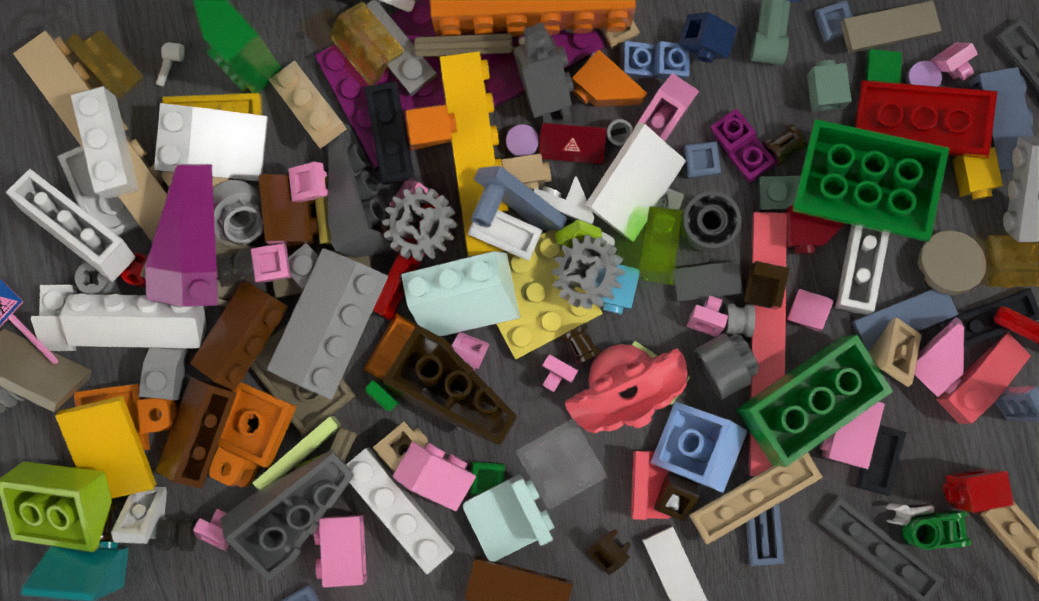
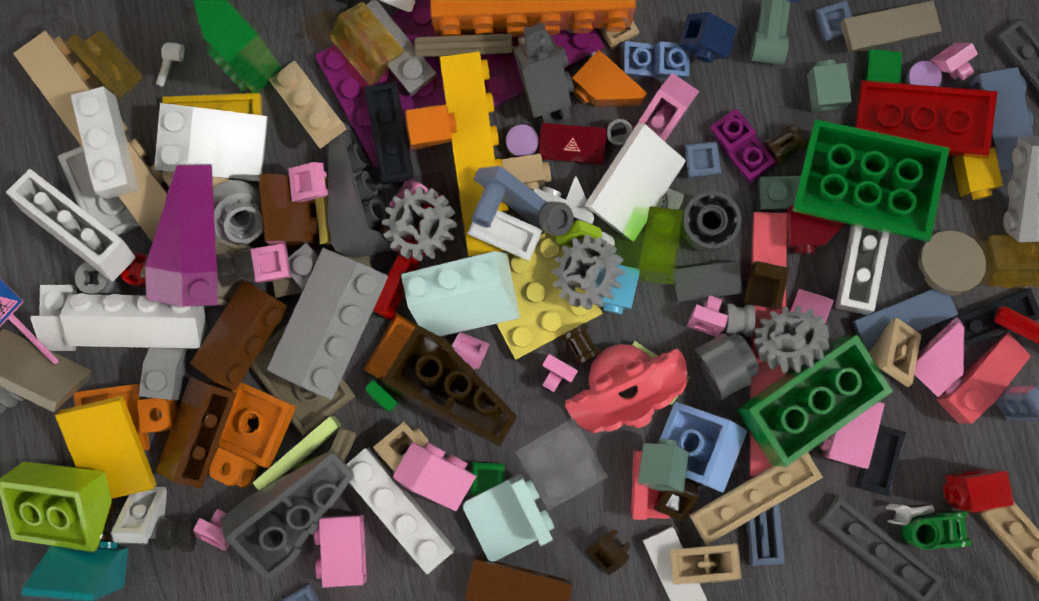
none -> dark grey tile [539,201,573,236]
none -> sand green brick [638,439,689,492]
none -> tan slope [670,544,741,585]
none -> light grey gear [754,306,829,373]

